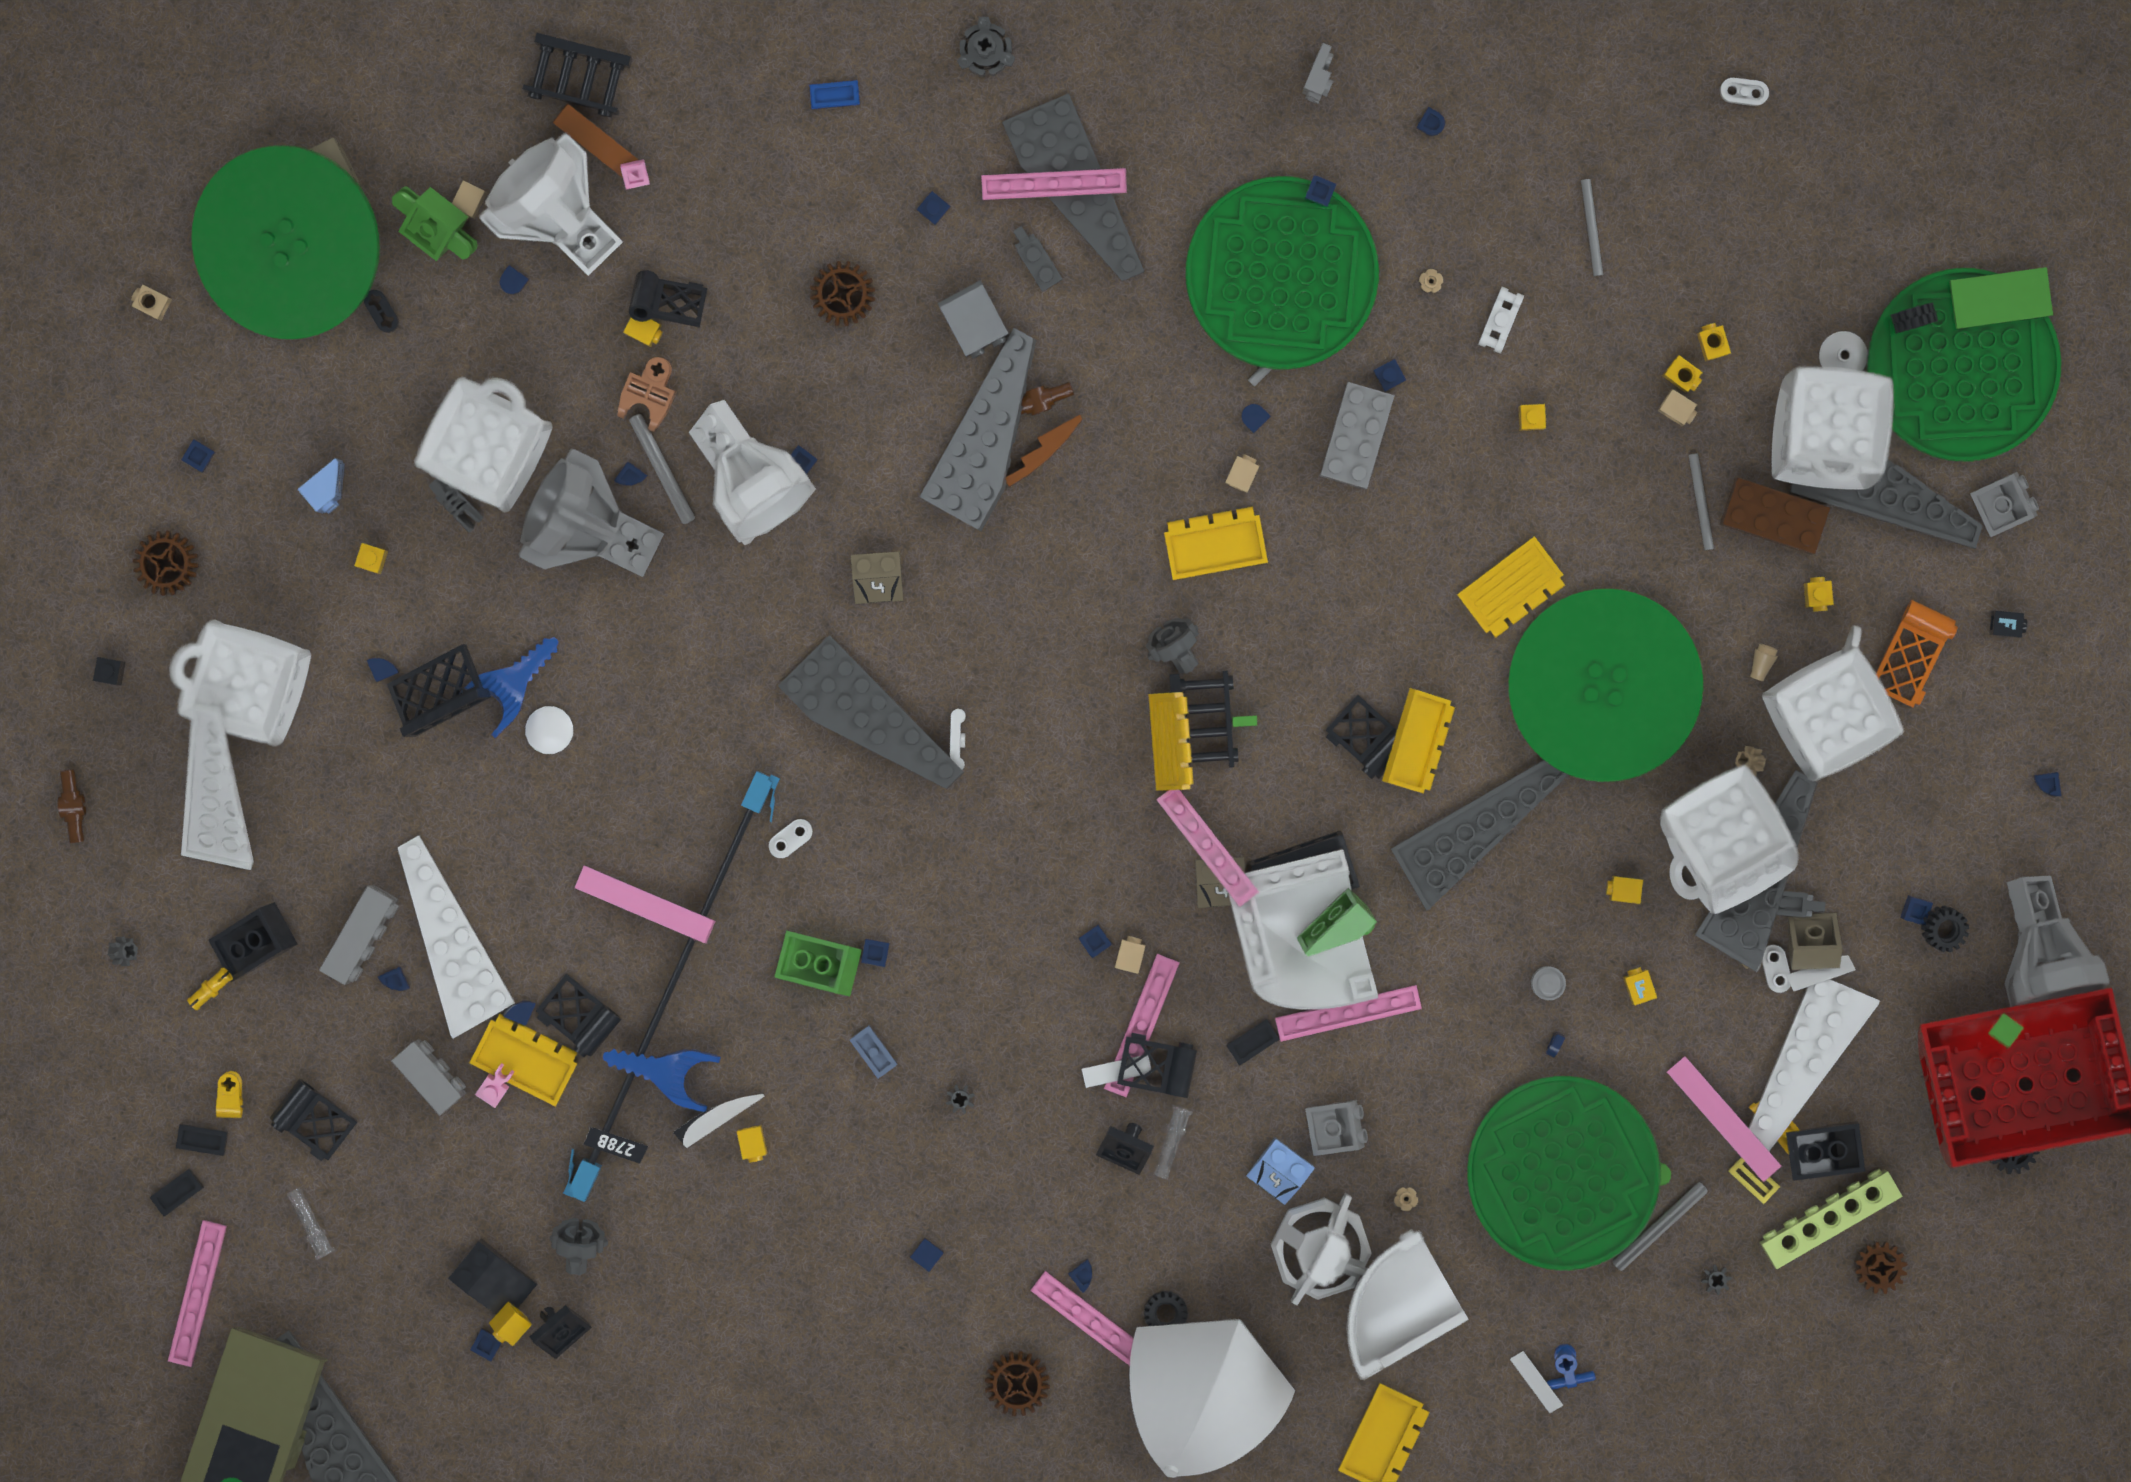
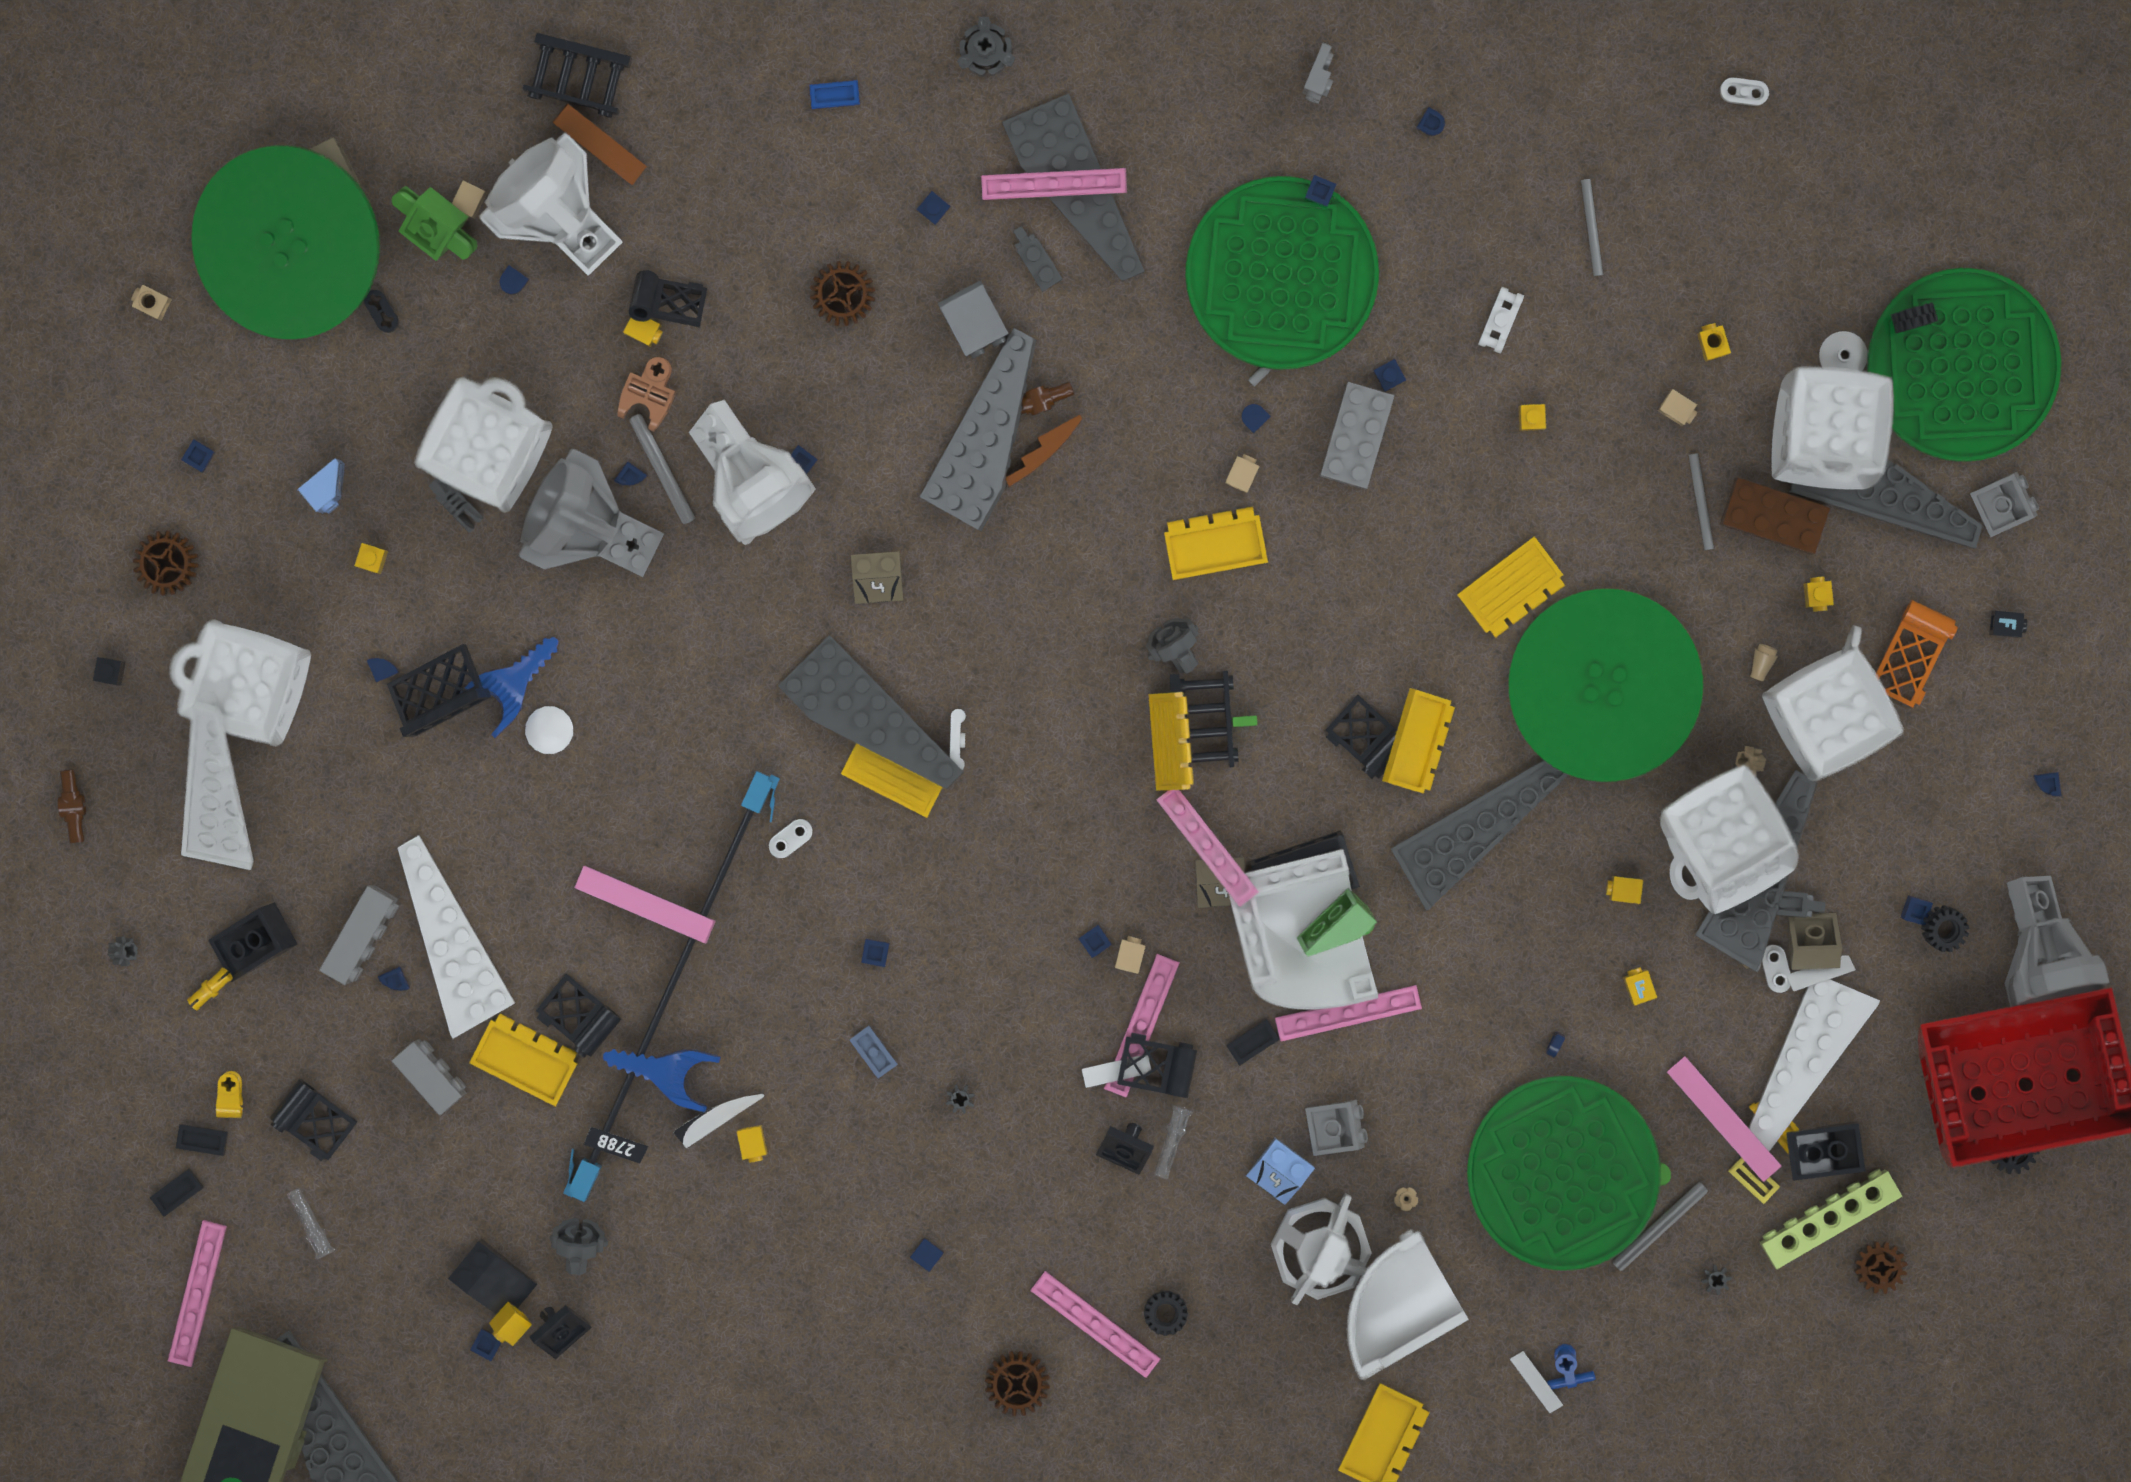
bright pink plate [475,1063,514,1108] -> none
dark blue tile [503,1001,536,1026] -> none
bright pink tile [620,159,650,189] -> none
bright green slope [775,931,862,997] -> none
dark blue tile [1068,1259,1092,1293] -> none
white panel [1130,1320,1295,1478] -> none
tan plate [1419,269,1443,293] -> none
light grey wheel [1531,966,1566,1000] -> none
yellow brick [1663,355,1702,393] -> none
bright green tile [1949,267,2053,329] -> none
bright green tile [1989,1014,2023,1048] -> none
none -> yellow hinge [841,743,942,818]

